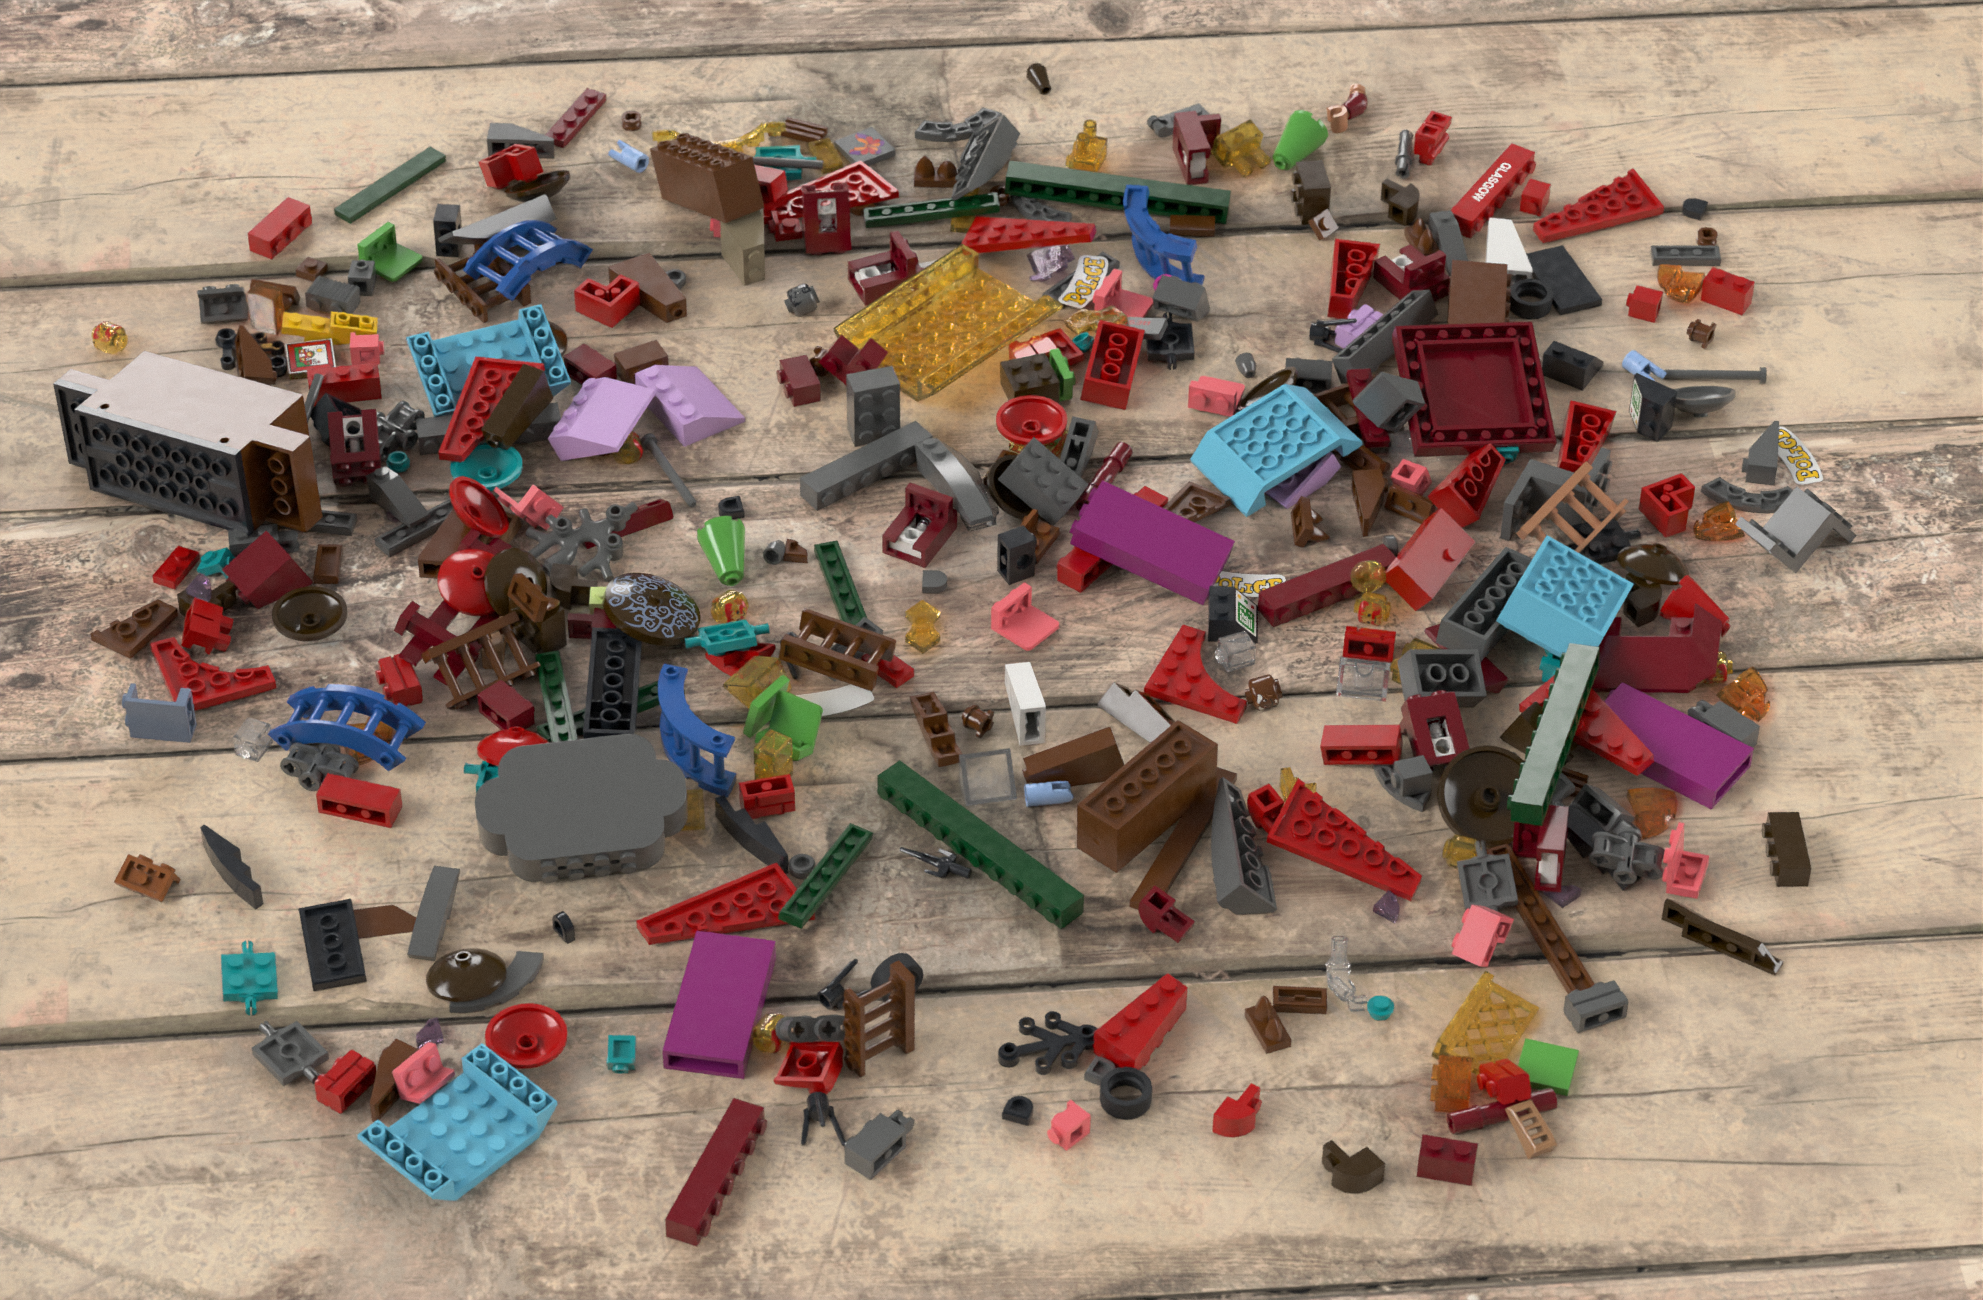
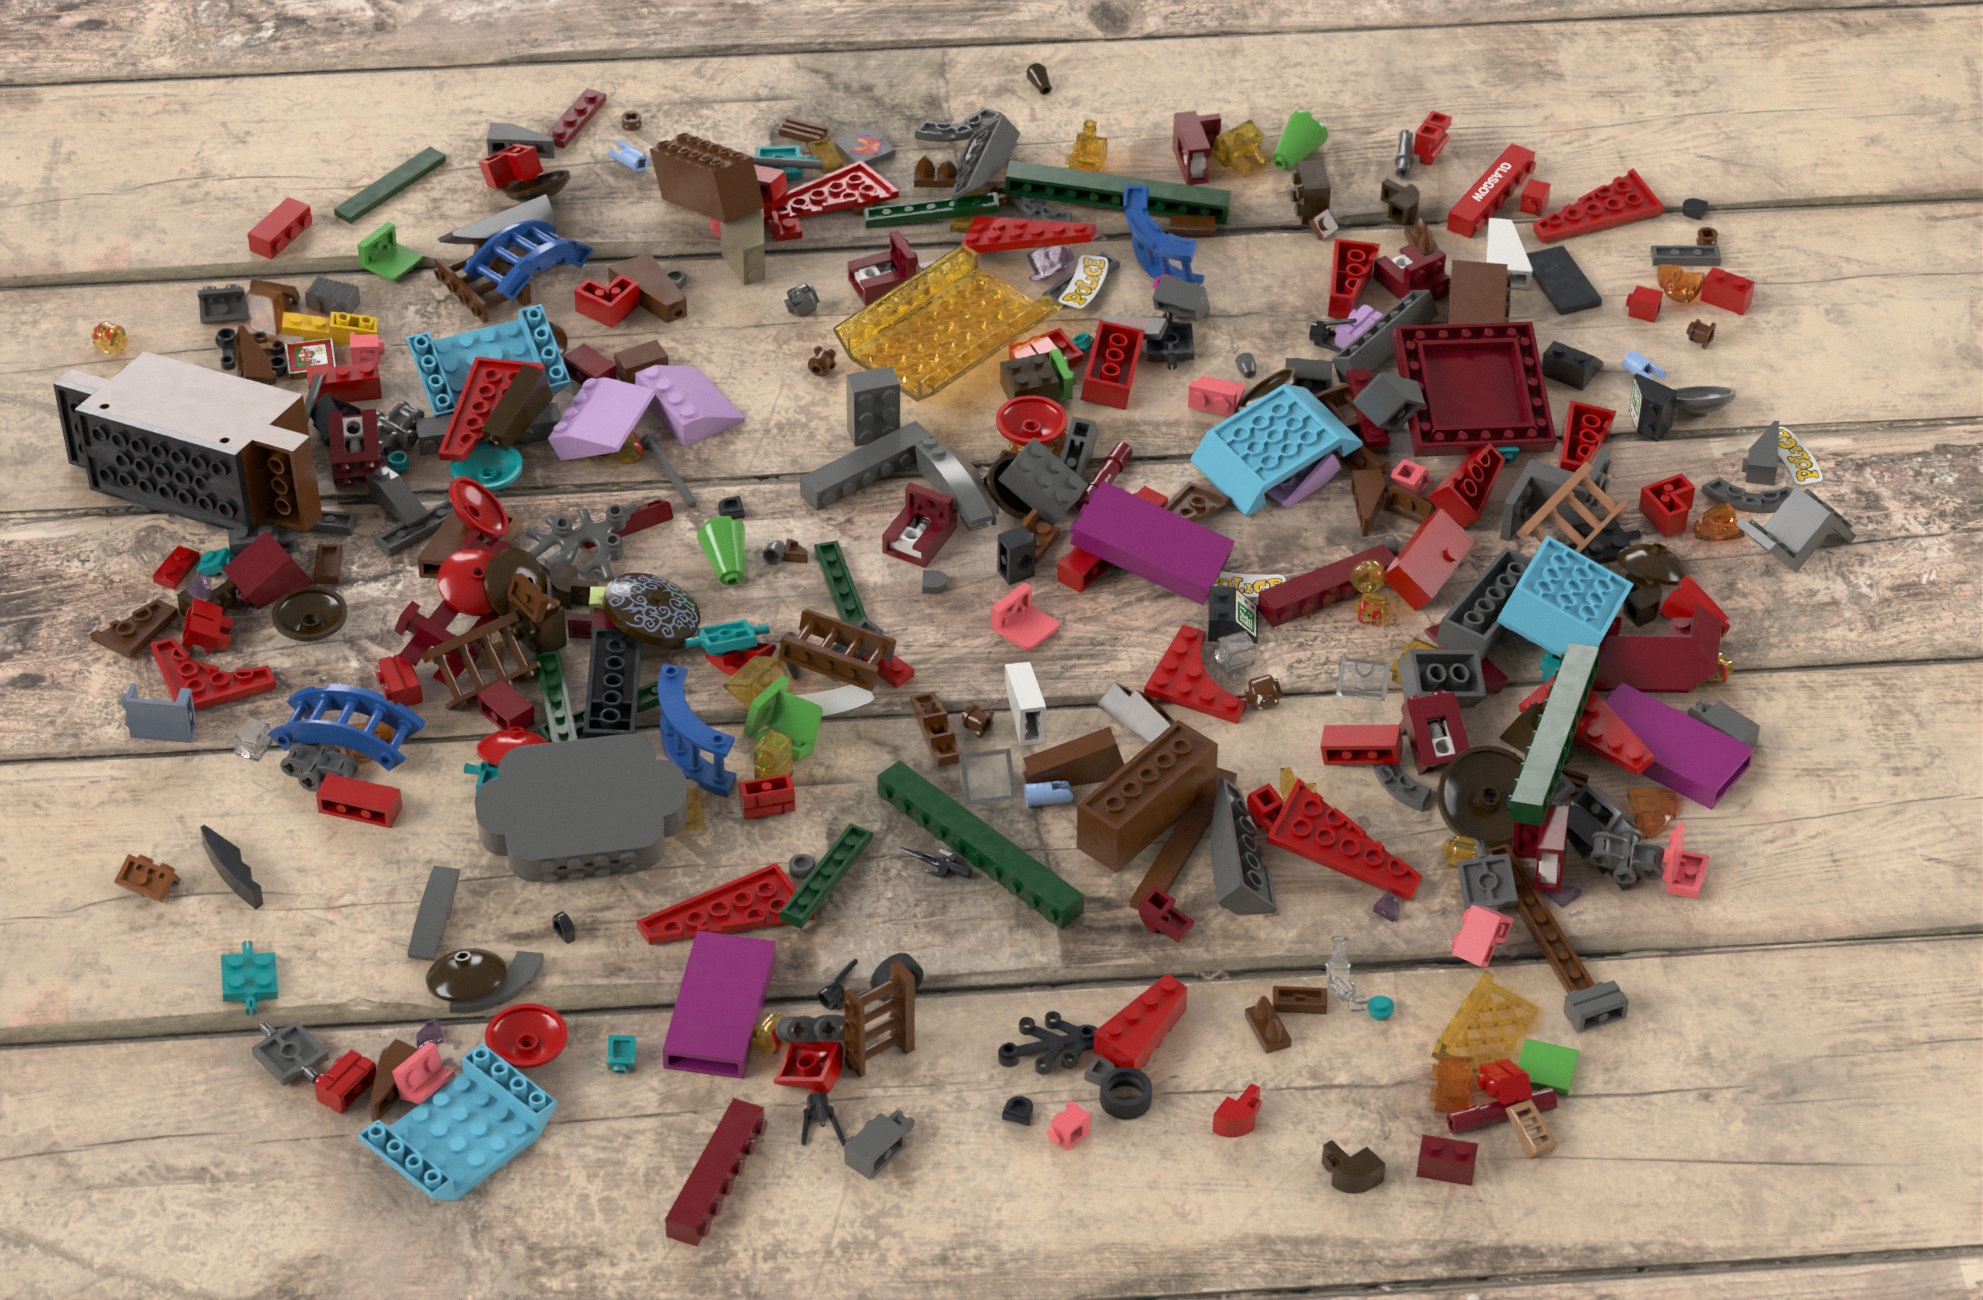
reddish brown plate [295,257,328,282] -> none
black tile [298,898,367,992] -> none
dark grey brick [348,260,377,296] -> none
reddish brown sticker [353,905,416,939] -> none
black brick [433,204,462,258] -> none
coral bracket [493,485,564,531] -> none
clear yellow piece [651,121,786,152] -> none
clear yellow head [710,590,749,624] -> none
black slope [715,795,789,874] -> none
dark red brick [777,355,821,407] -> none
dark red brick [801,183,851,255] -> none
dark red brick [818,334,889,385] -> none
clear yellow tile [905,599,940,654] -> none
clear yellow tile [1064,305,1128,335] -> none
coral bracket [1093,269,1154,318] -> none
dark grey plate [1147,103,1209,138] -> none
reddish brown tile [1290,496,1330,548] -> none
piece [1327,84,1368,134] -> none
red brick [1342,626,1396,663] -> none
dark grey brick [1390,755,1433,797] -> none
dark grey slope [1428,210,1469,276] -> none
black tyre [1509,279,1553,320] -> none
dark brown wedge [1661,898,1783,976] -> none
dark grey bar [1664,367,1767,384] -> none
clear orange brick [1716,666,1770,722] -> none
dark brown brick [1762,812,1812,887] -> none

